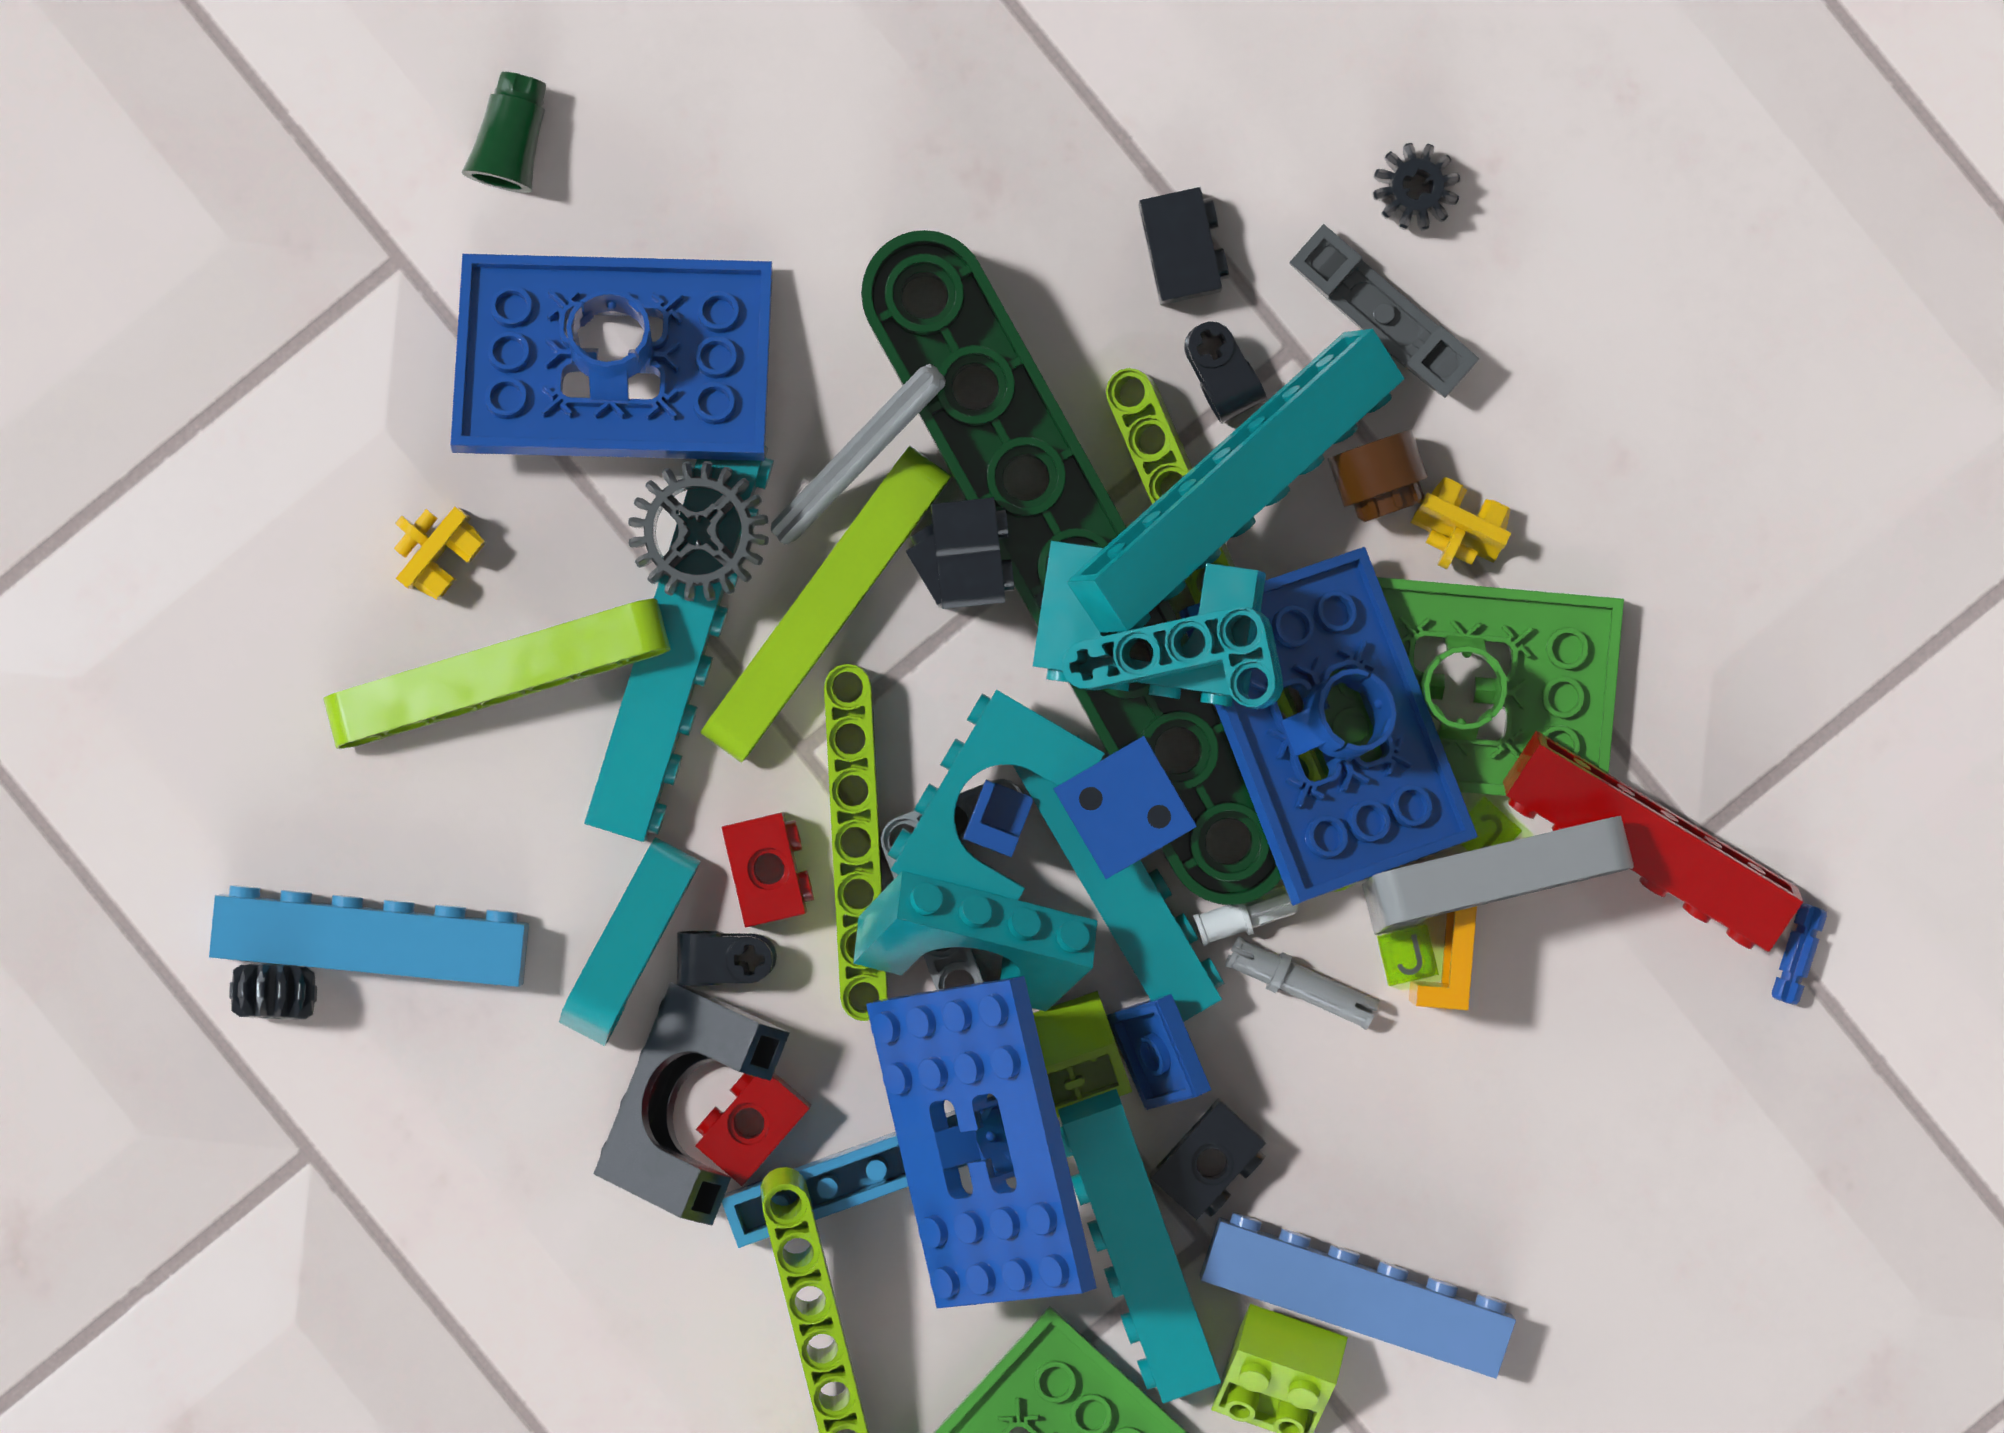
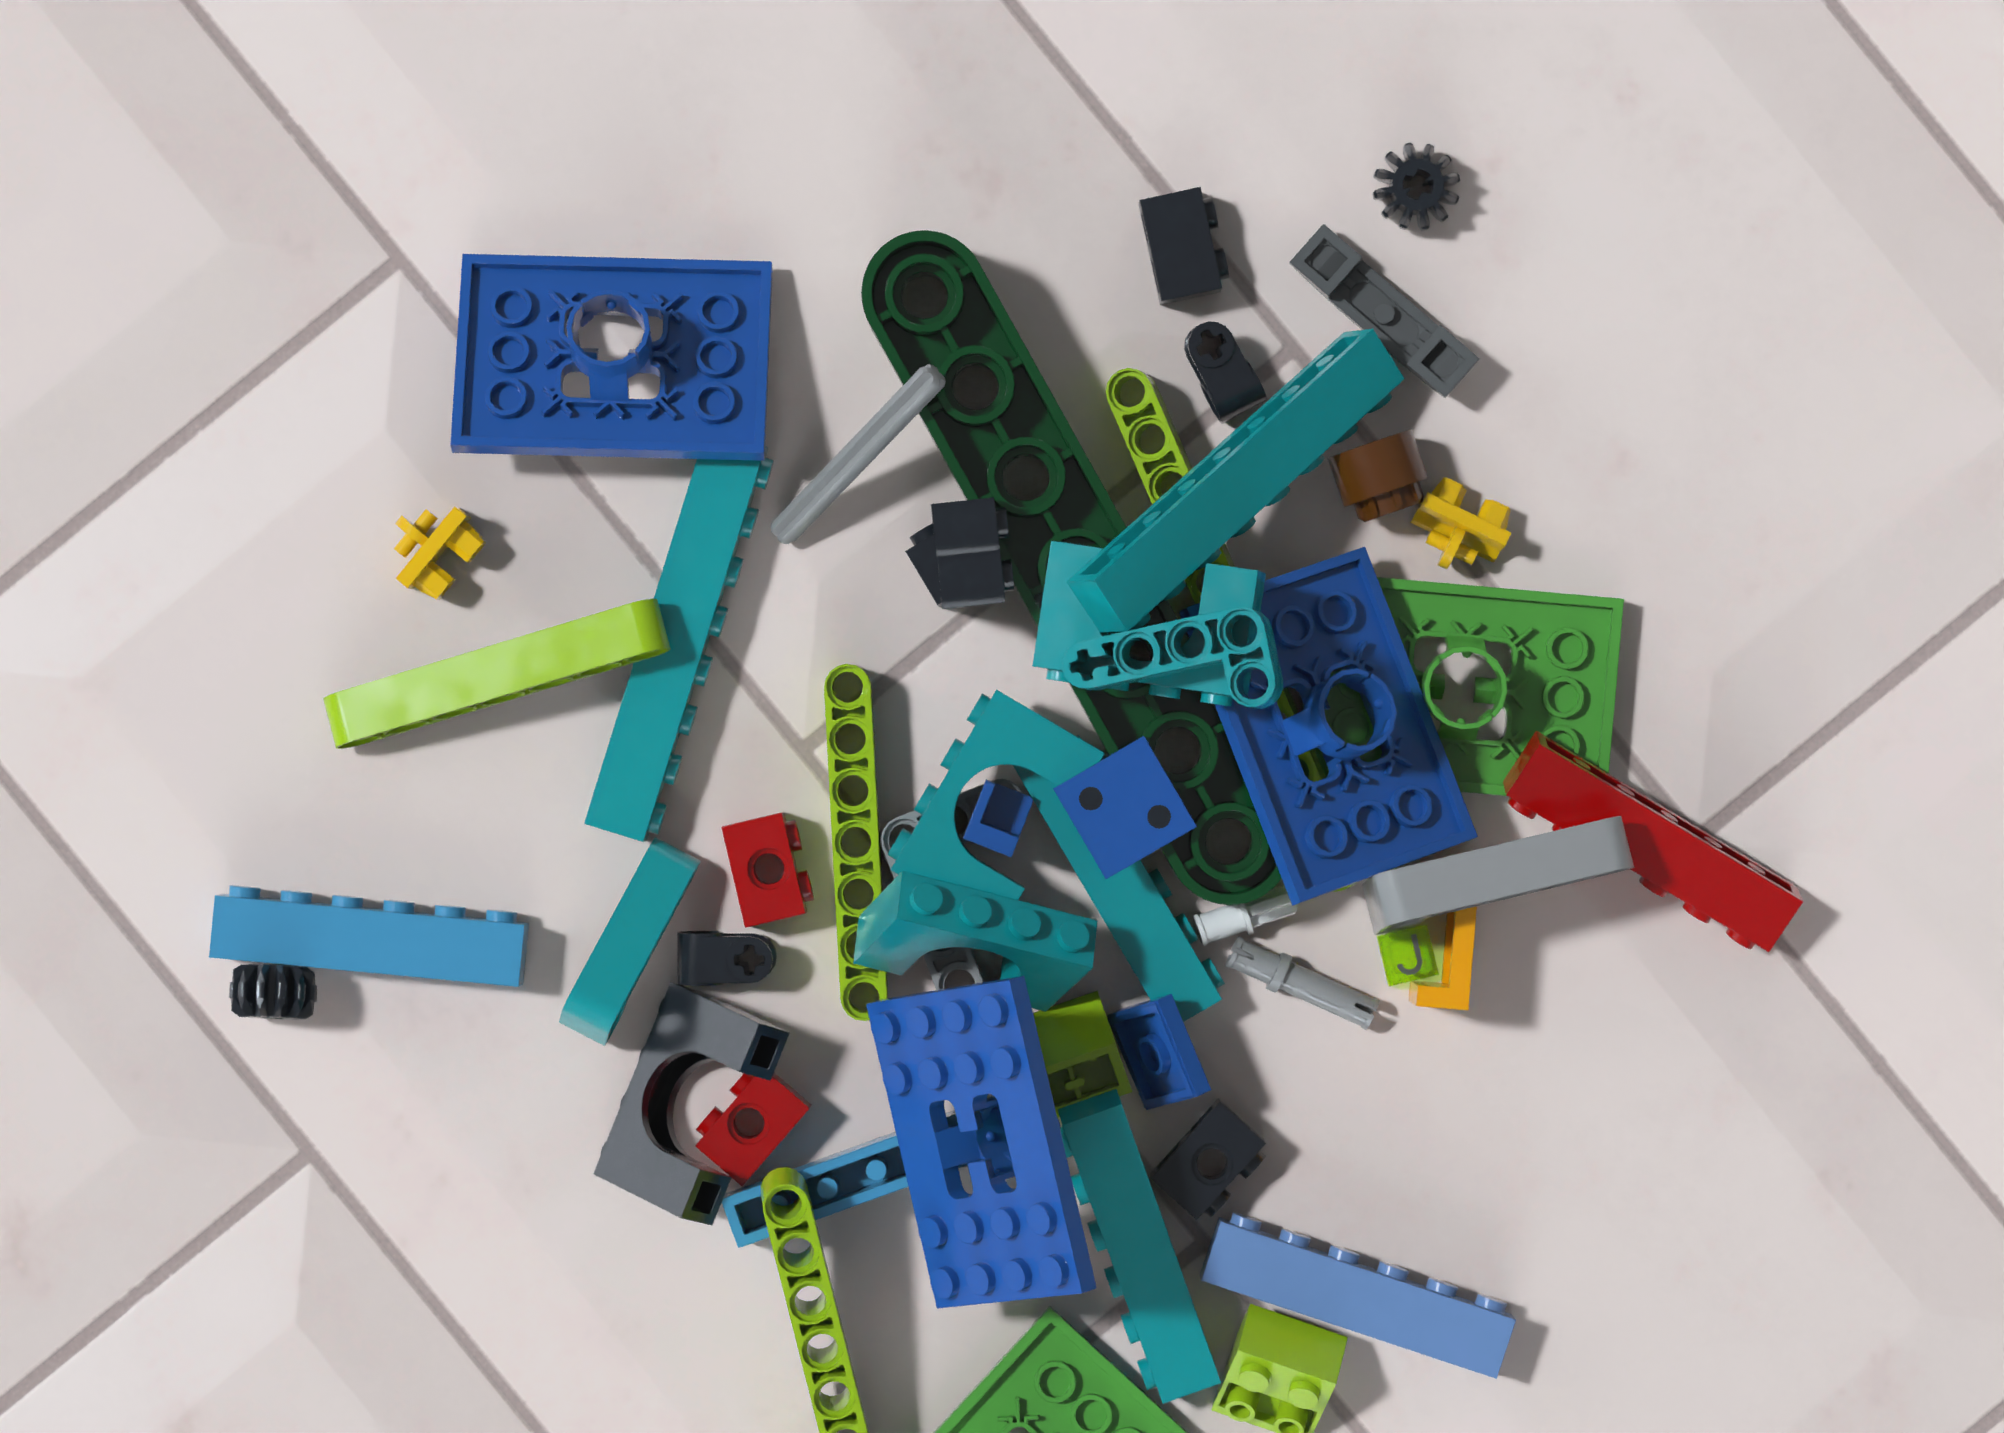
dark green plant [462,72,546,193] -> none
dark grey gear [628,461,769,601] -> none
lime beam [700,446,951,763] -> none
clear neon green tile [1460,796,1522,851] -> none
blue axle [1771,904,1827,1005] -> none

